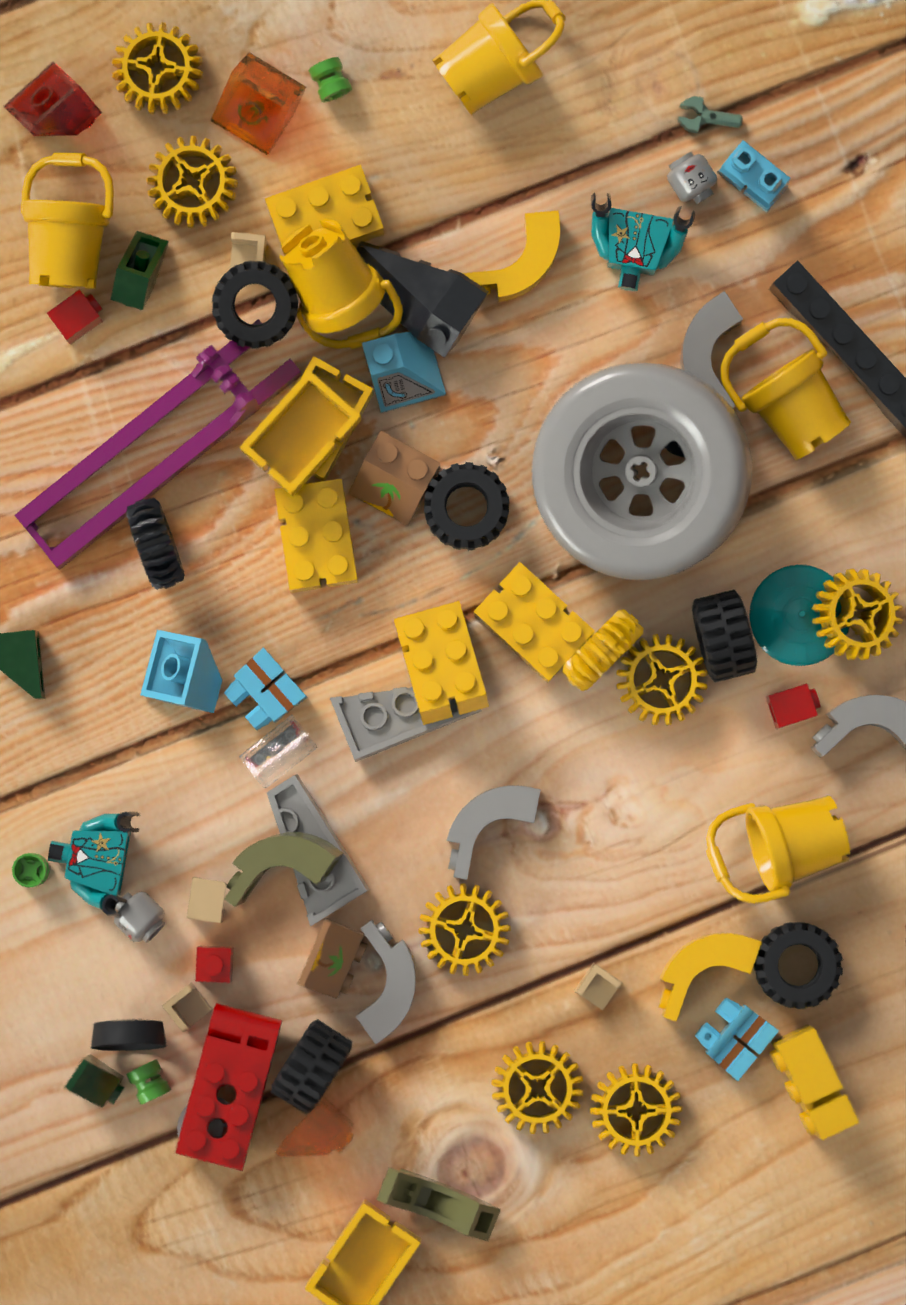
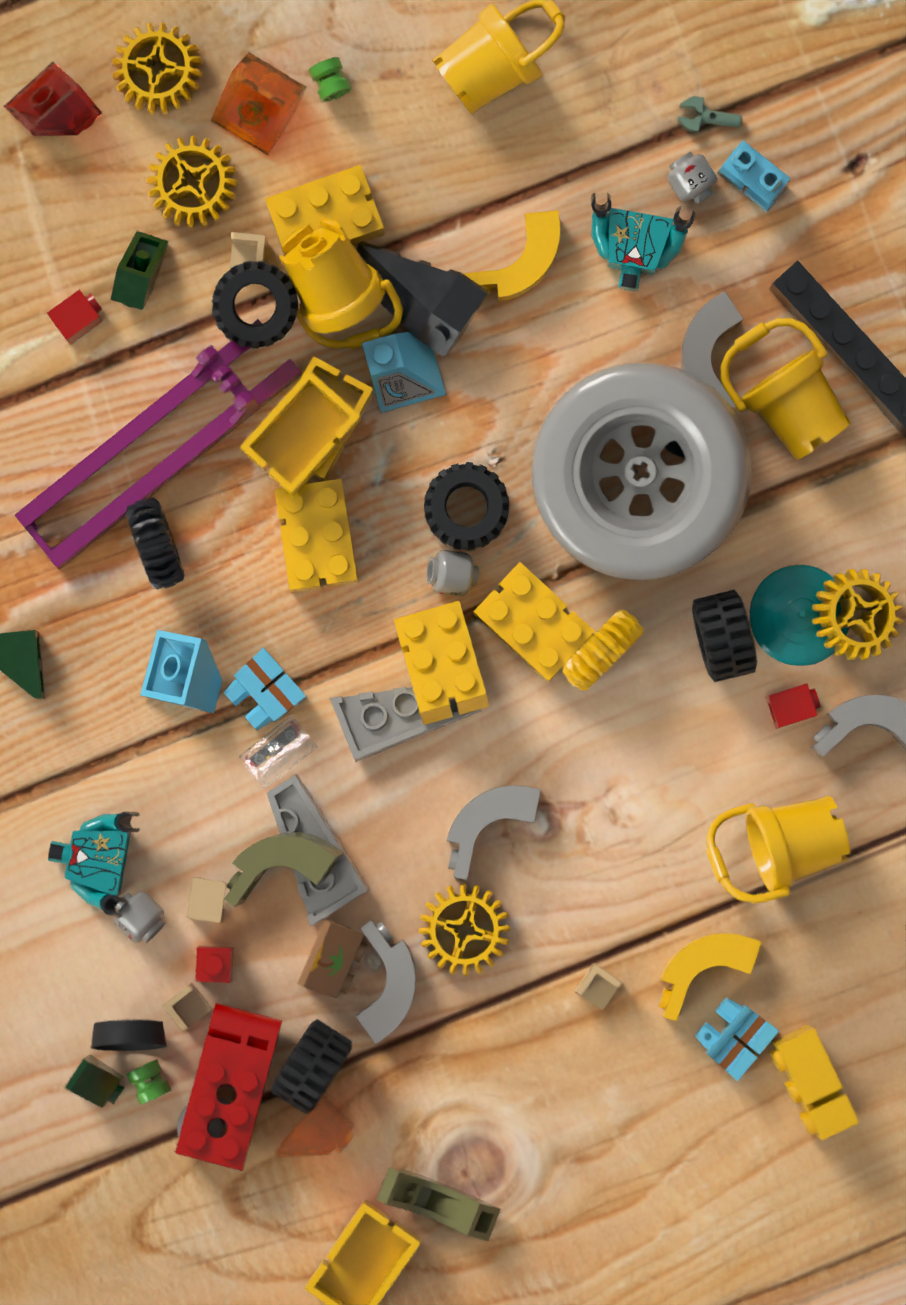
bright green wheel [12,853,50,887] -> none
yellow piece [21,152,114,289] -> none
medium nougat slope [349,431,441,526] -> none
yellow gear [491,1041,584,1134] -> none
yellow gear [590,1063,683,1157] -> none
yellow gear [616,634,708,726] -> none
black tyre [754,922,843,1009] -> none
none -> light grey head [426,550,479,596]

